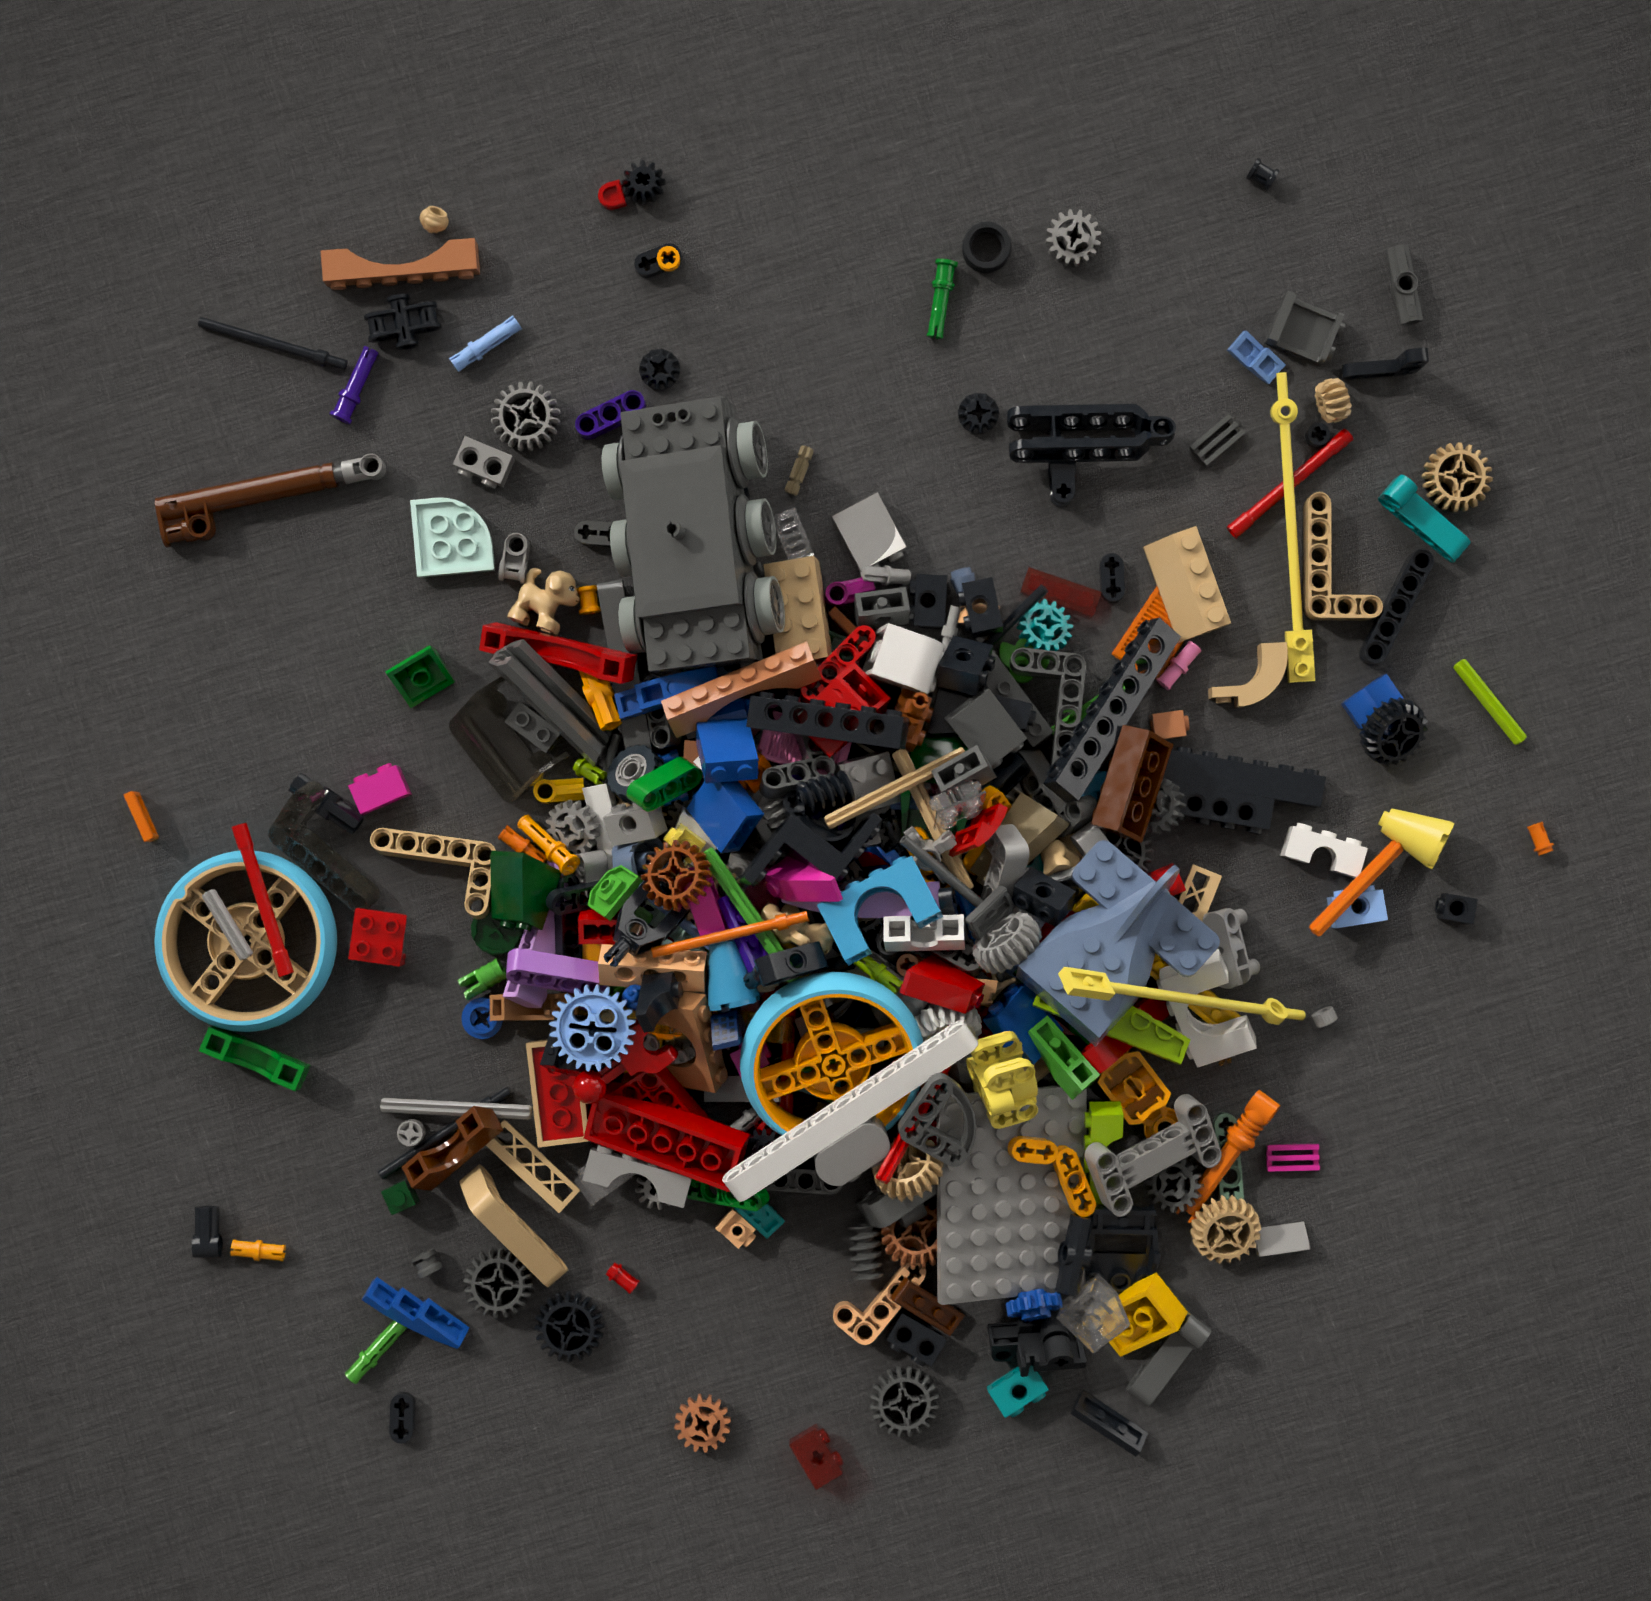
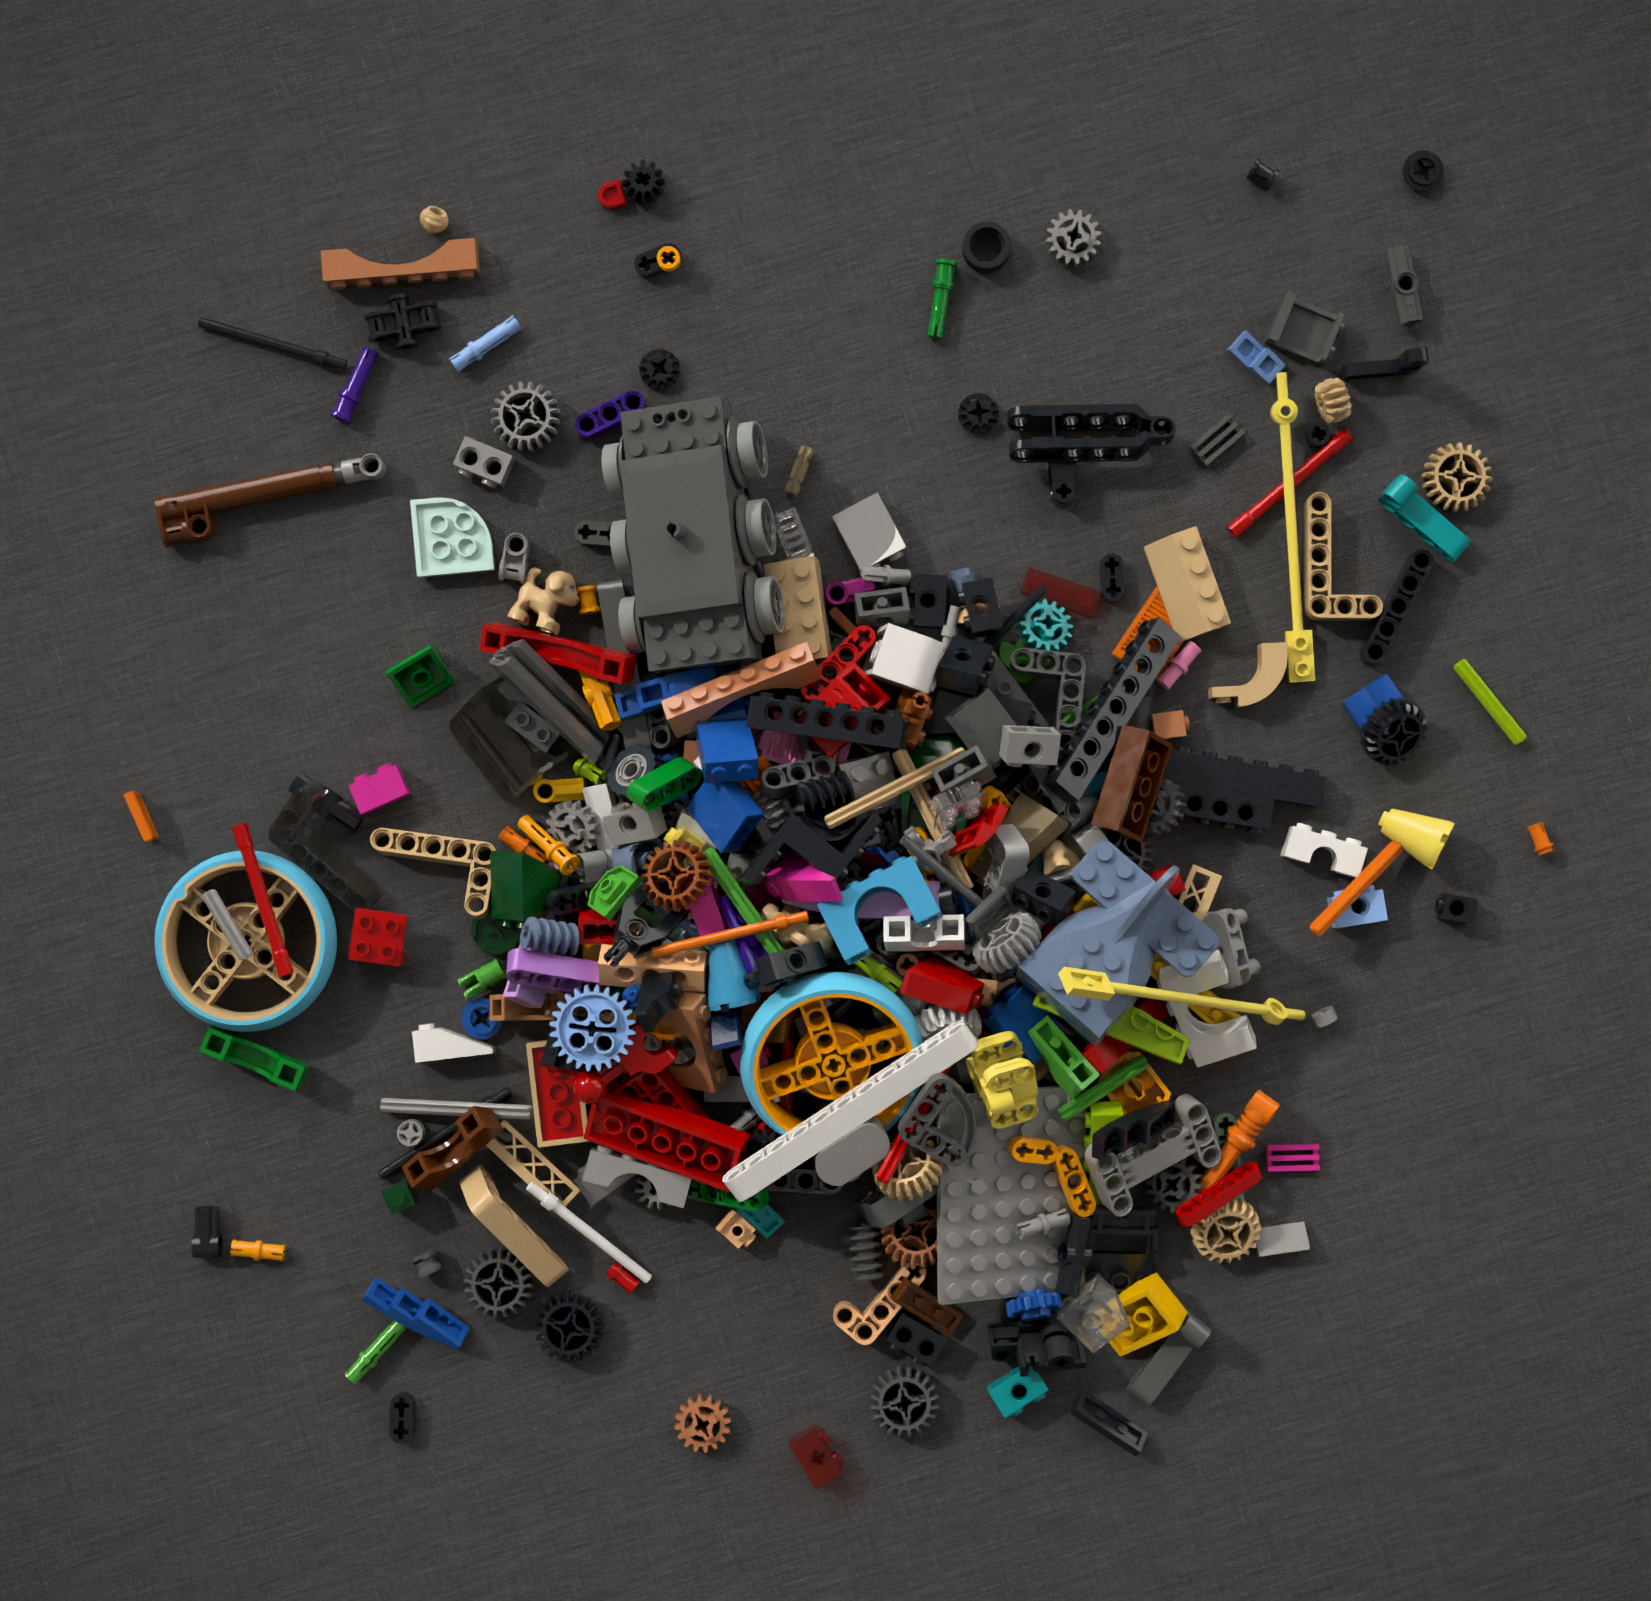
none -> white slope [412,1023,496,1063]
none -> sand blue piece [520,917,579,956]
none -> white bar [526,1181,652,1283]
none -> light grey brick [999,725,1061,768]
none -> light grey pin [1016,1208,1070,1240]
none -> bright green axle [1057,1055,1149,1121]
none -> black slope [1092,1099,1175,1160]
none -> red beam [1176,1162,1262,1226]
none -> black gear [1402,150,1444,192]

